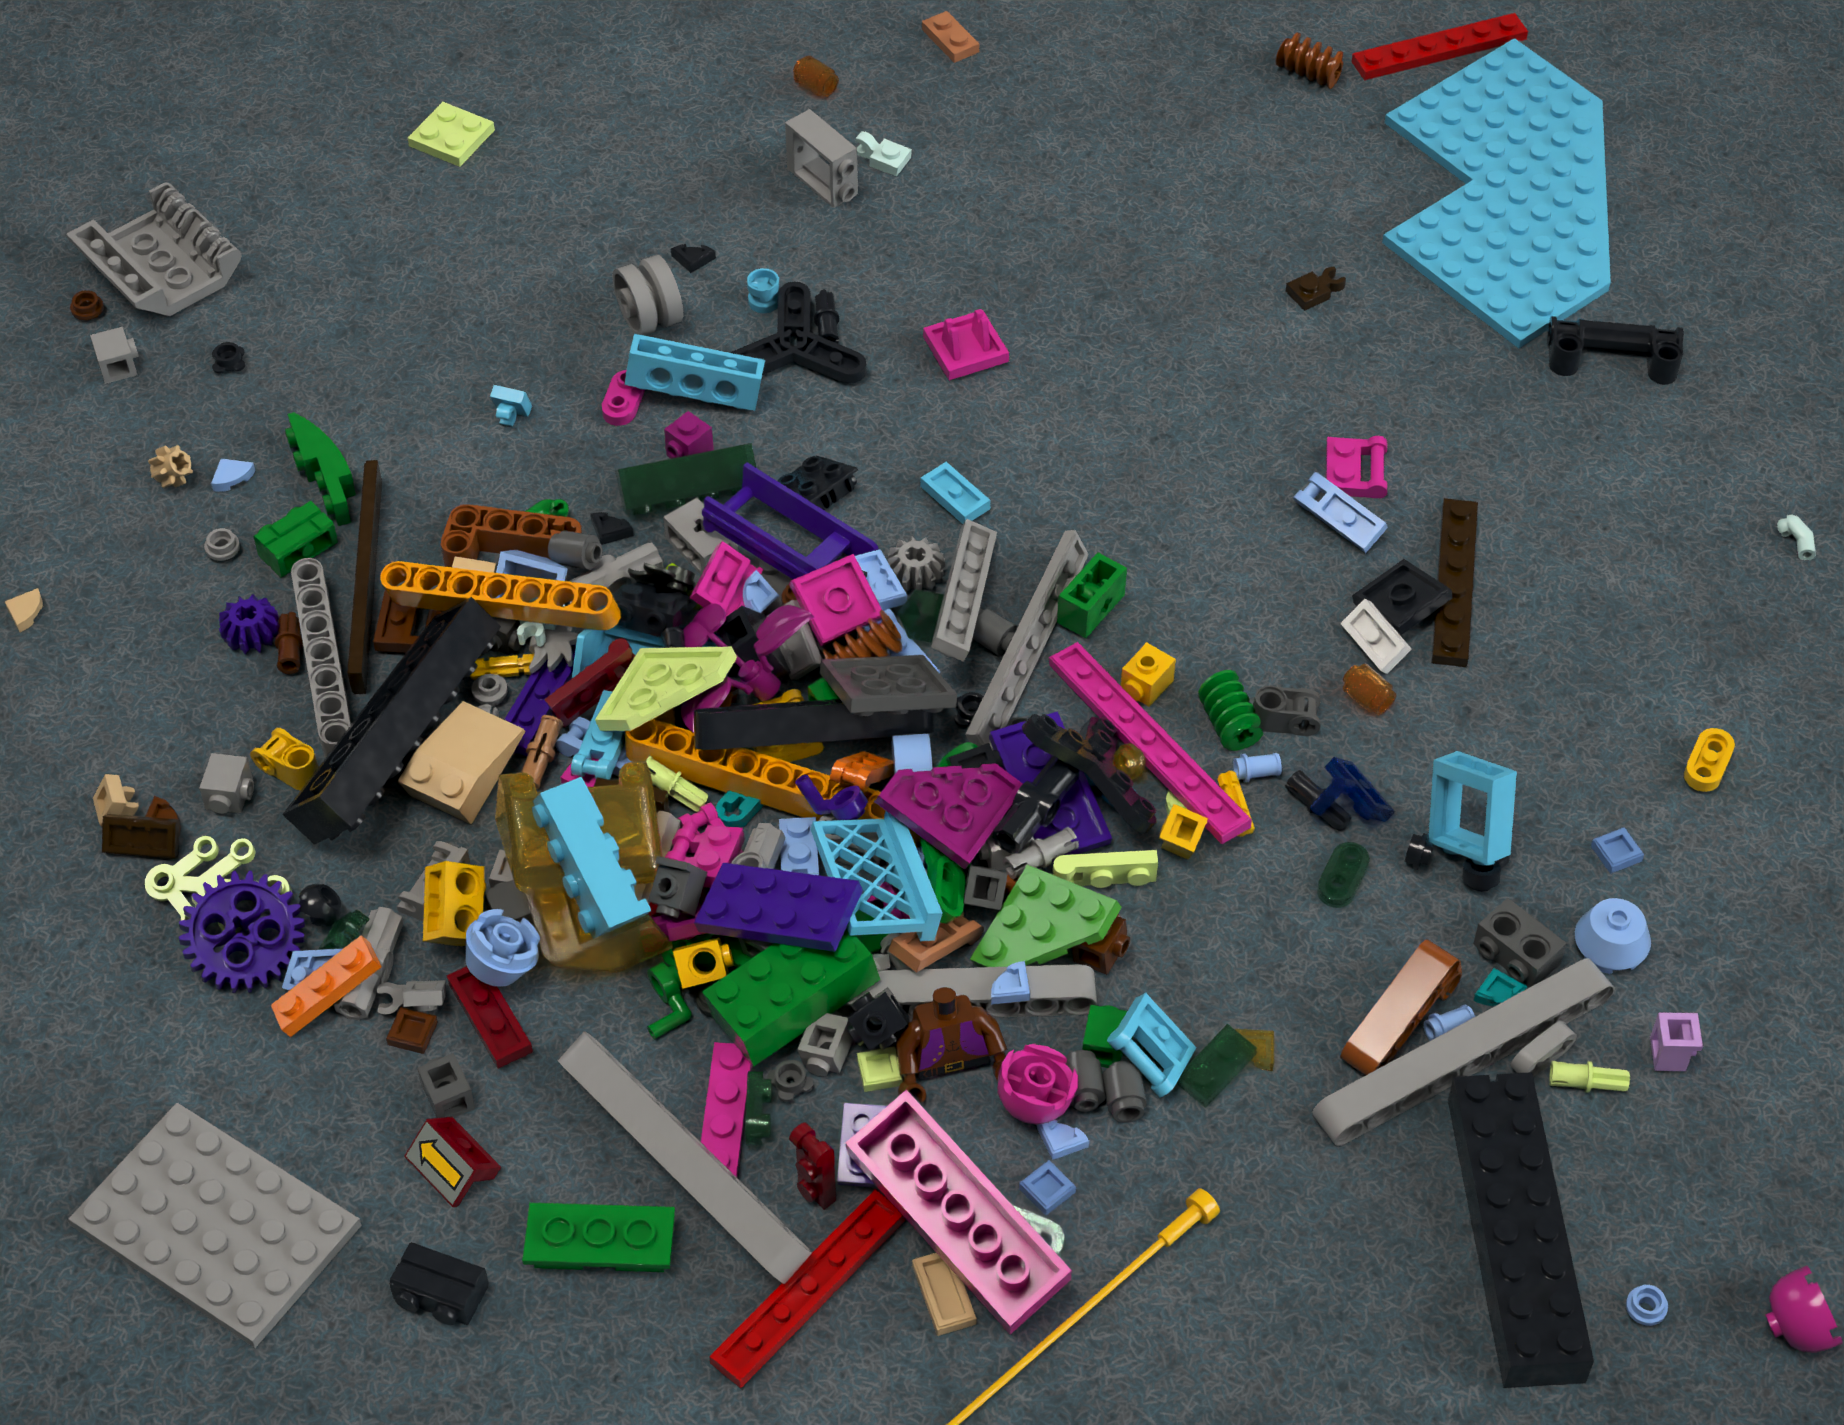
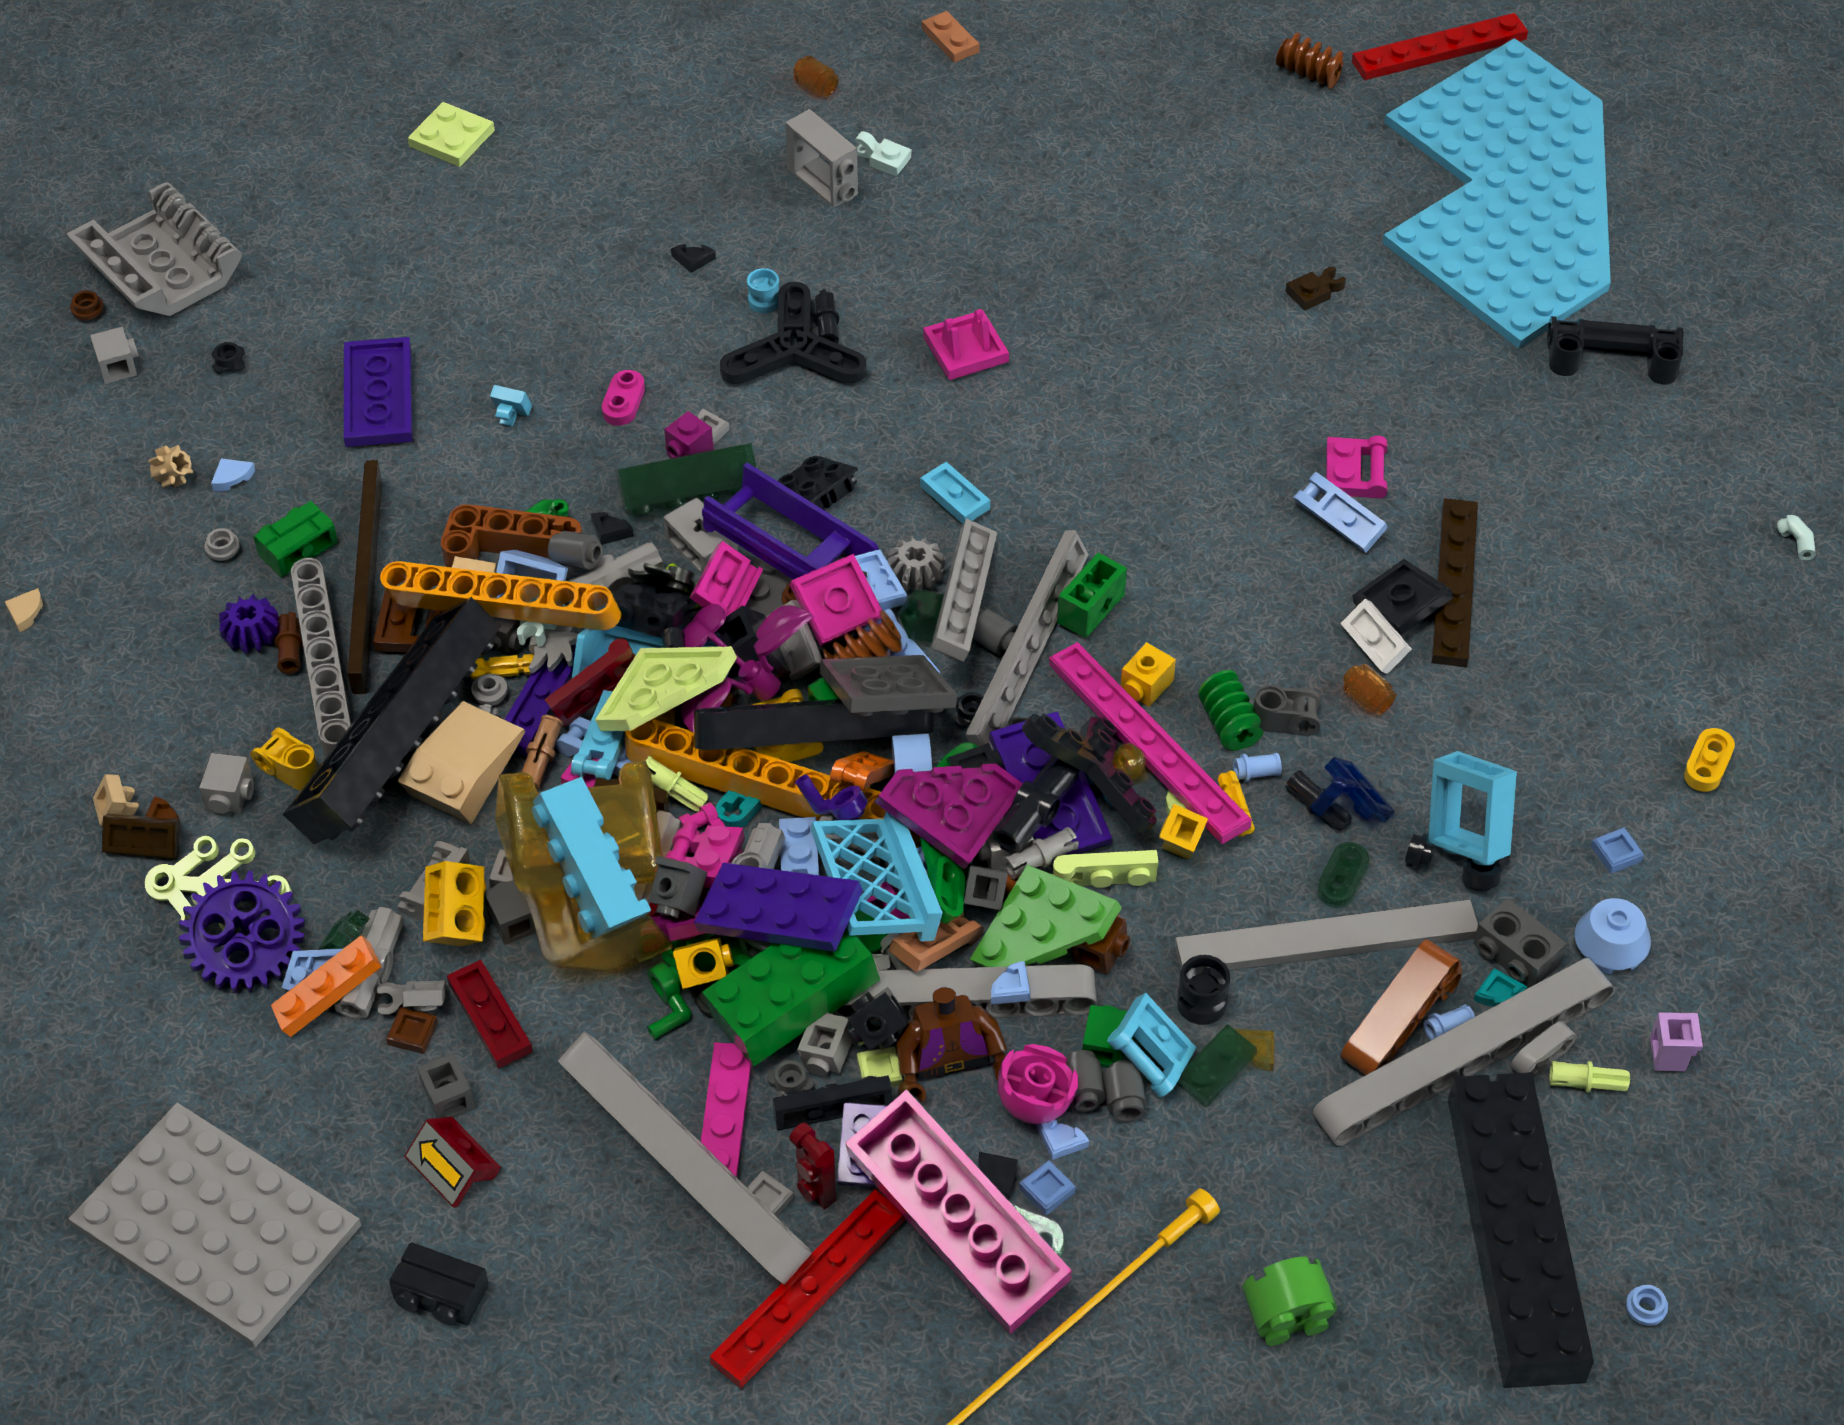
green slope [285,412,356,526] -> none
black plate [298,884,341,927] -> none
light blue cone [466,909,540,987] -> none
green brick [522,1203,675,1272] -> none
light grey wheel [612,254,684,335] -> none
medium azure brick [624,334,765,411] -> none
light blue tile [743,570,779,613] -> none
clear green plate [745,1071,772,1146] -> none
tan tile [912,1253,977,1336] -> none
dark pink cylinder [1765,1266,1843,1353] -> none
none -> dark purple plate [344,337,413,447]
none -> light grey tile [697,409,729,445]
none -> light grey tile [747,1171,794,1216]
none -> black plate [773,1075,892,1131]
none -> black tile [978,1152,1018,1201]
none -> light grey tile [1175,900,1478,970]
none -> black wheel [1177,955,1230,1025]
none -> bright green brick [1242,1257,1337,1346]

